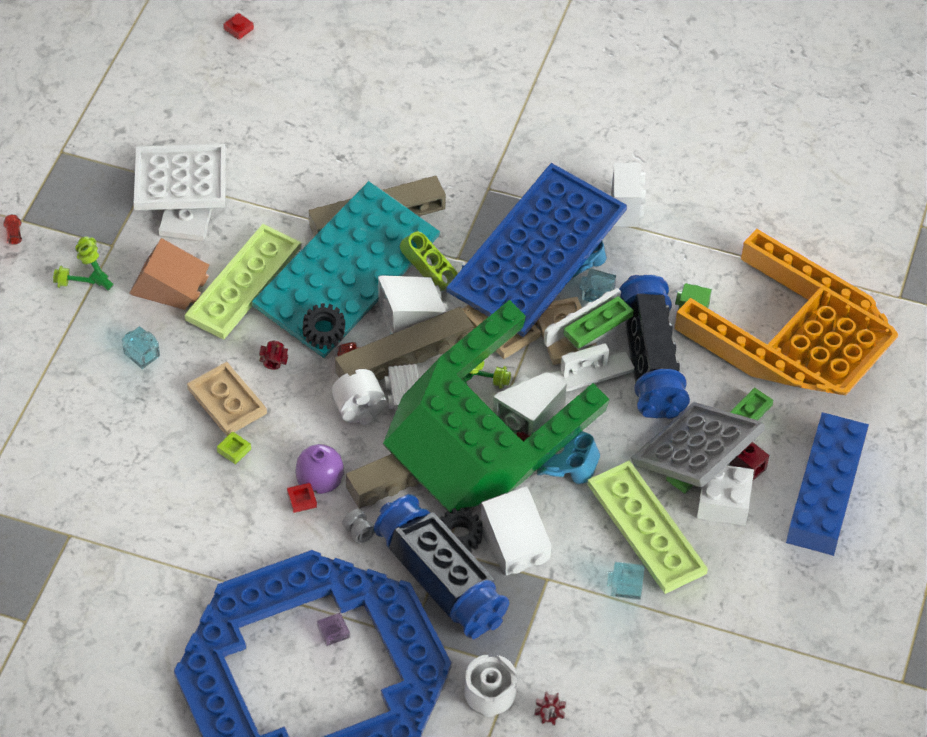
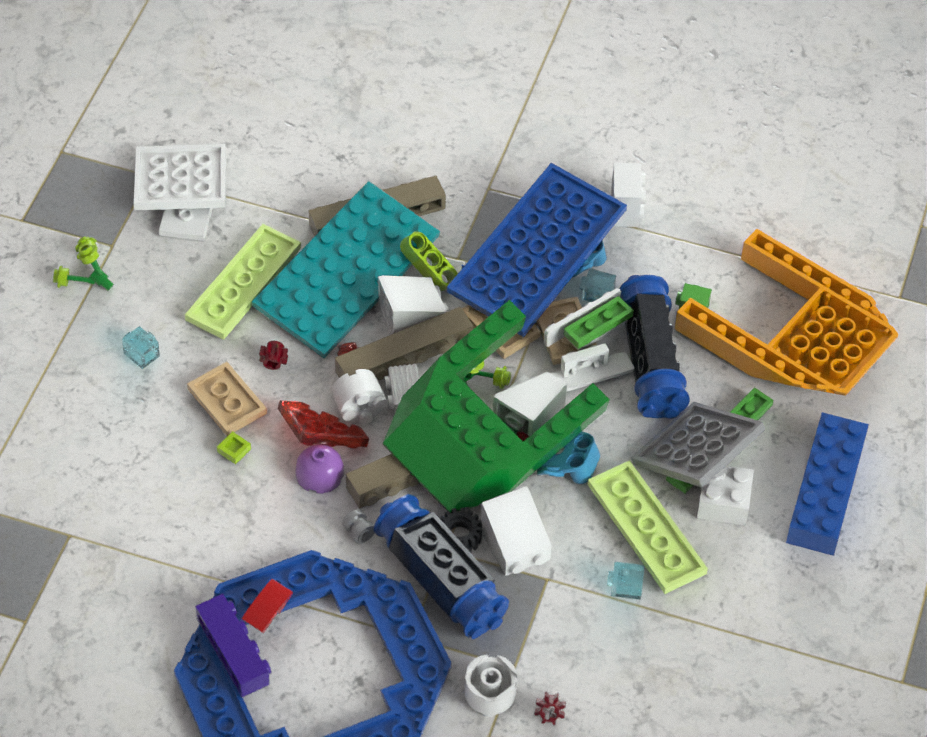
clear red pin [3,214,22,245] -> none
nougat slope [129,238,210,310] -> none
red plate [223,13,254,40] -> none
red plate [287,483,317,513] -> none
black tyre [303,303,346,349] -> none
clear purple plate [317,613,350,646] -> none
dark red brick [729,442,770,480] -> none
none -> dark purple brick [195,594,272,698]
none -> red slope [241,579,293,634]
none -> clear red plate [278,400,369,449]

